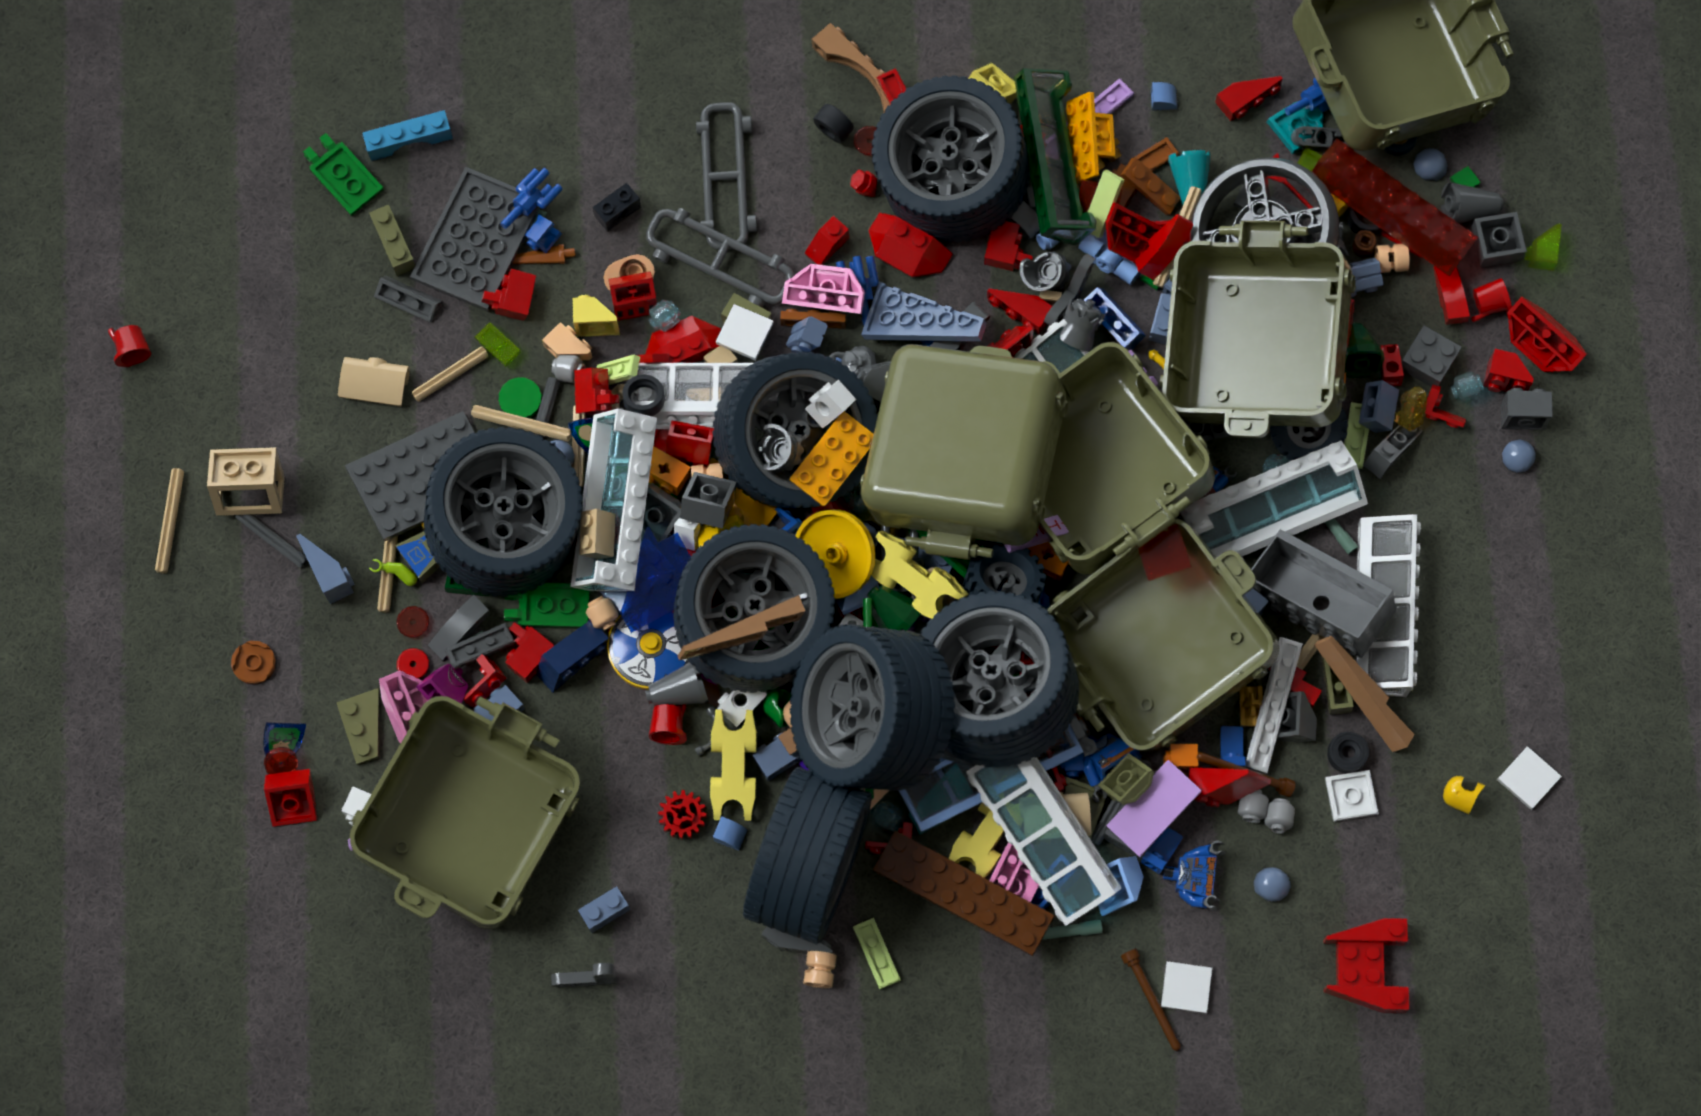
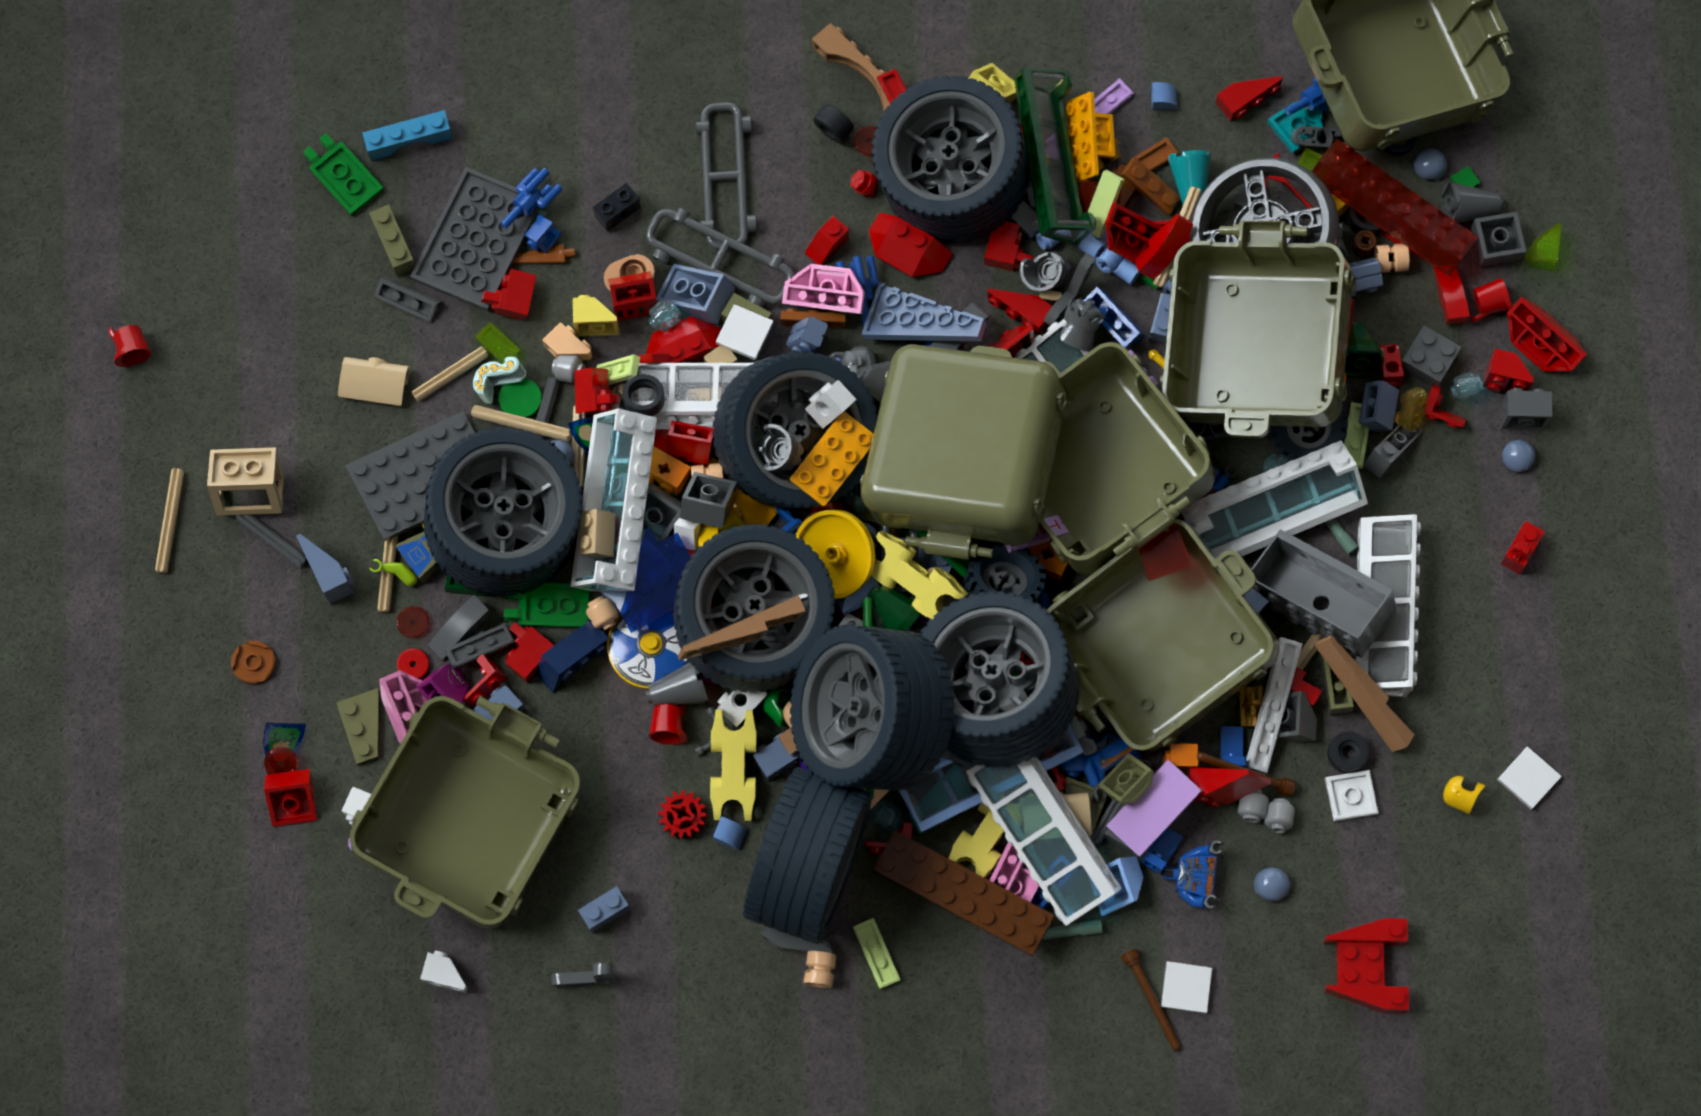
none -> white slope [420,951,468,993]
none -> light aqua animal [473,357,526,404]
none -> sand blue slope [656,264,736,324]
none -> red hinge [1500,521,1545,575]

